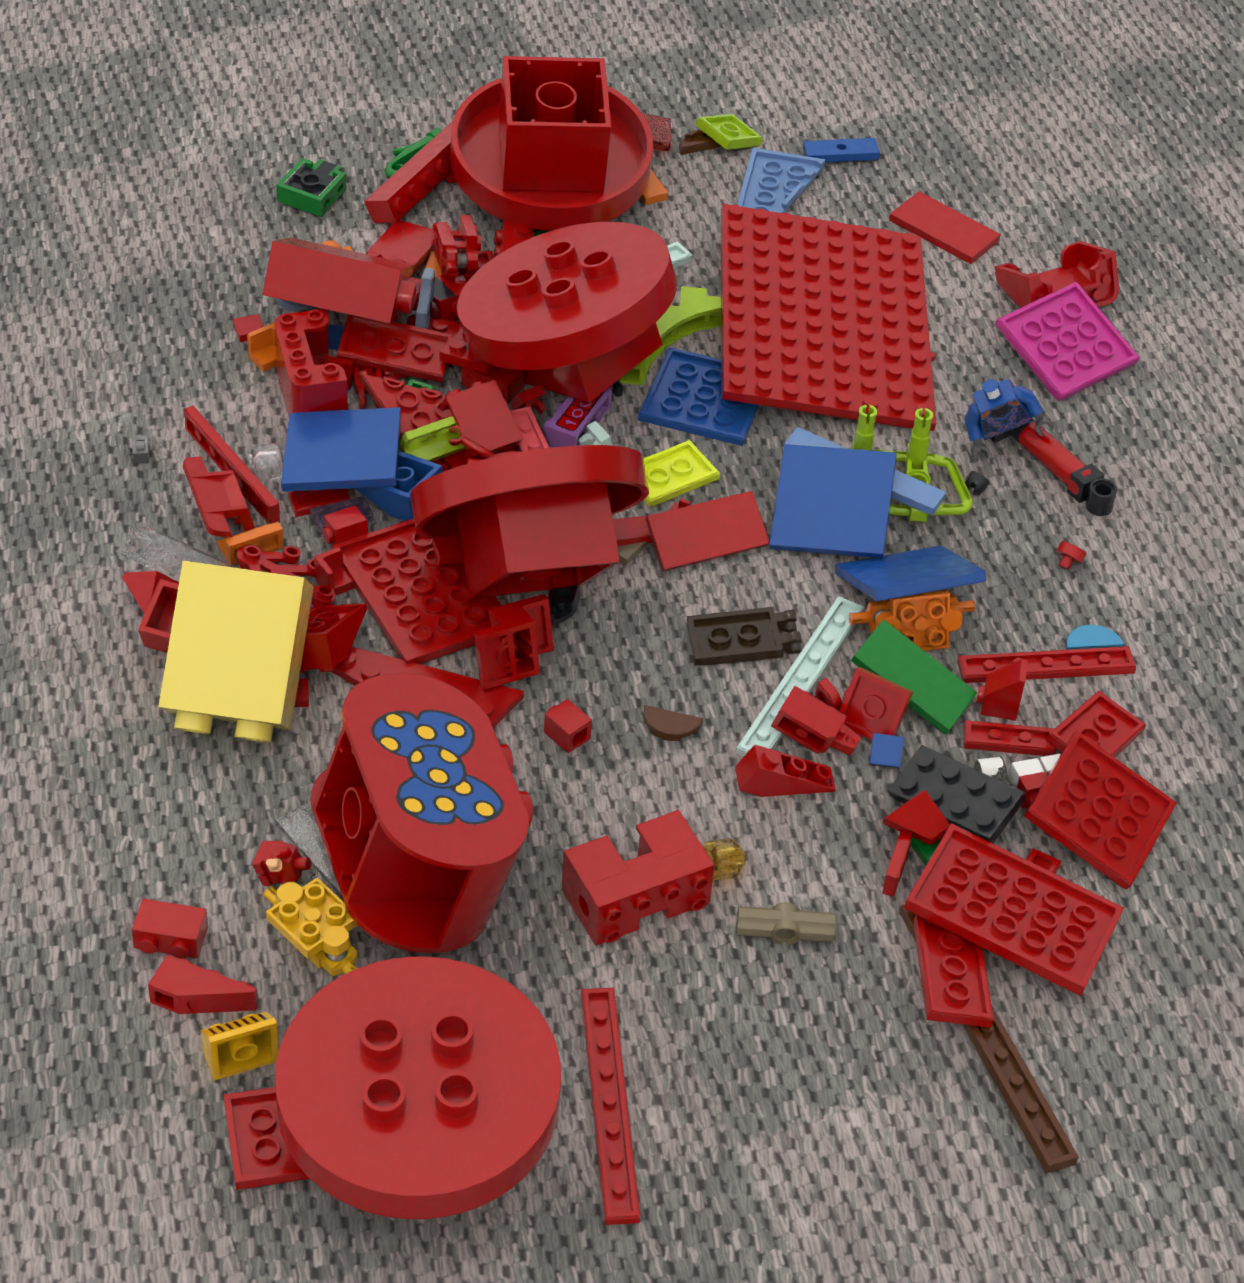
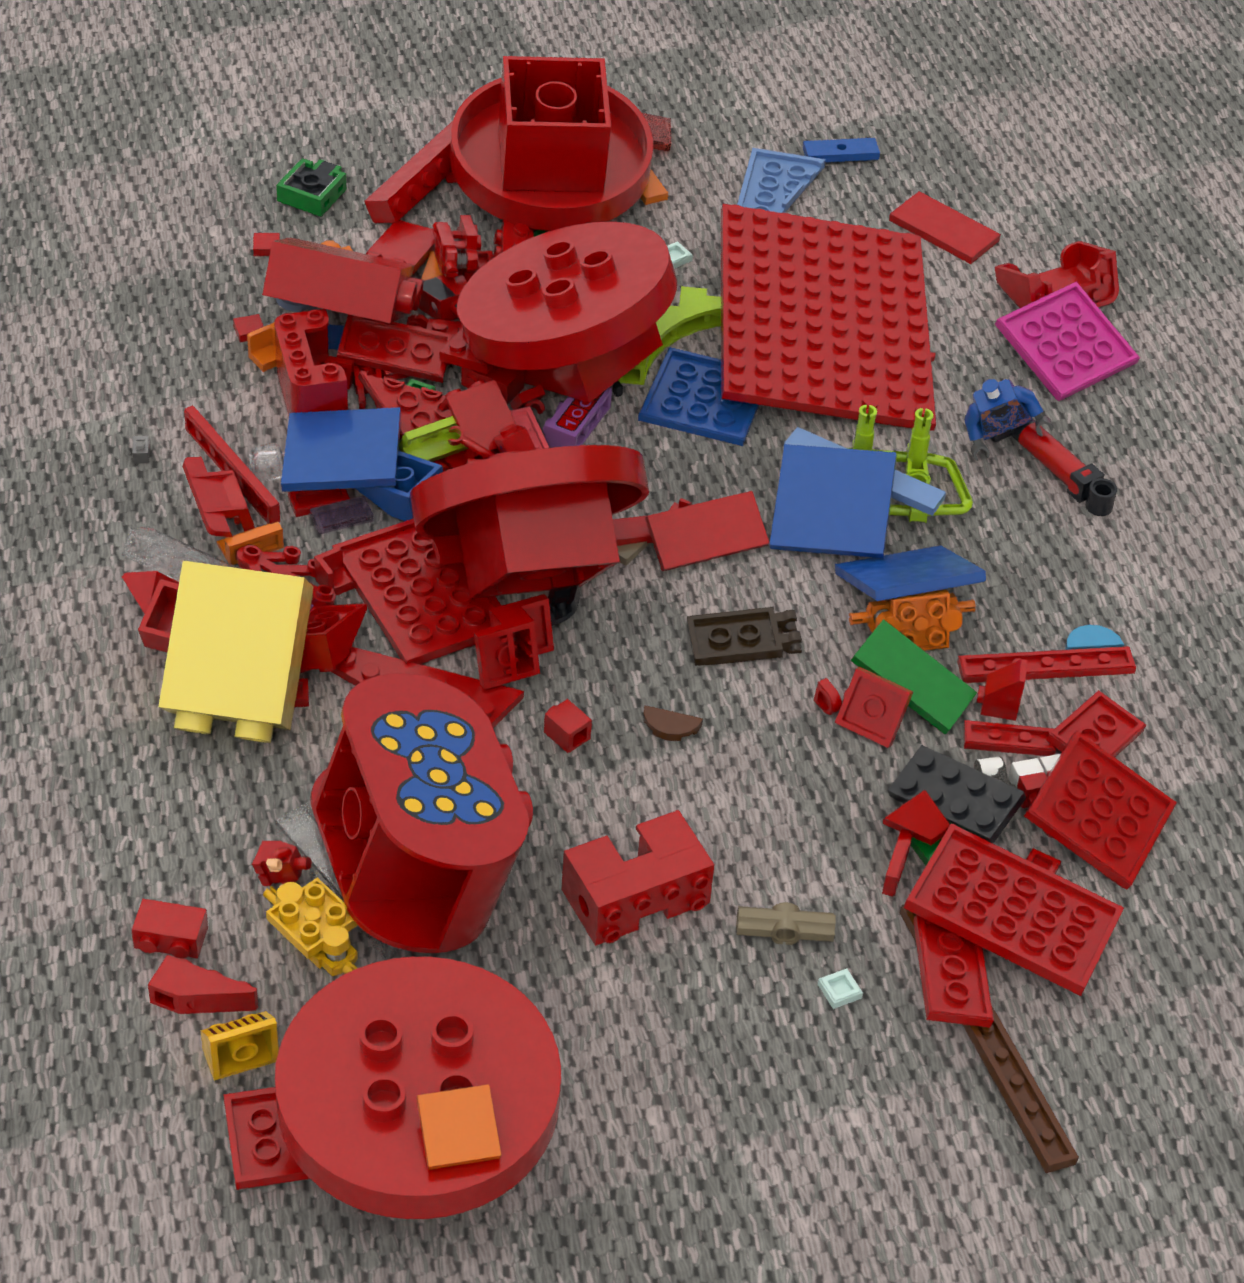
red brick [322,506,368,545] -> none
green plant [385,128,442,178] -> none
sand blue tile [415,268,436,329] -> none
light aqua tile [579,420,612,446] -> none
red tile [581,987,640,1225] -> none
neon yellow tile [644,440,720,507] -> none
reddish brown tile [679,130,722,155] -> none
lime tile [695,114,763,150] -> none
clear yellow head [703,838,746,881] -> none
red slope [735,744,836,797] -> none
light aqua tile [736,596,865,757] -> none
red hinge [771,686,861,755] -> none
blue tile [869,733,904,768] -> none
black hinge [965,471,990,495] -> none
red tile [1056,541,1087,570] -> none
none -> red tile [253,233,280,256]
none -> orange tile [416,1084,501,1170]
none -> red brick [493,424,537,453]
none -> light aqua tile [818,968,863,1009]

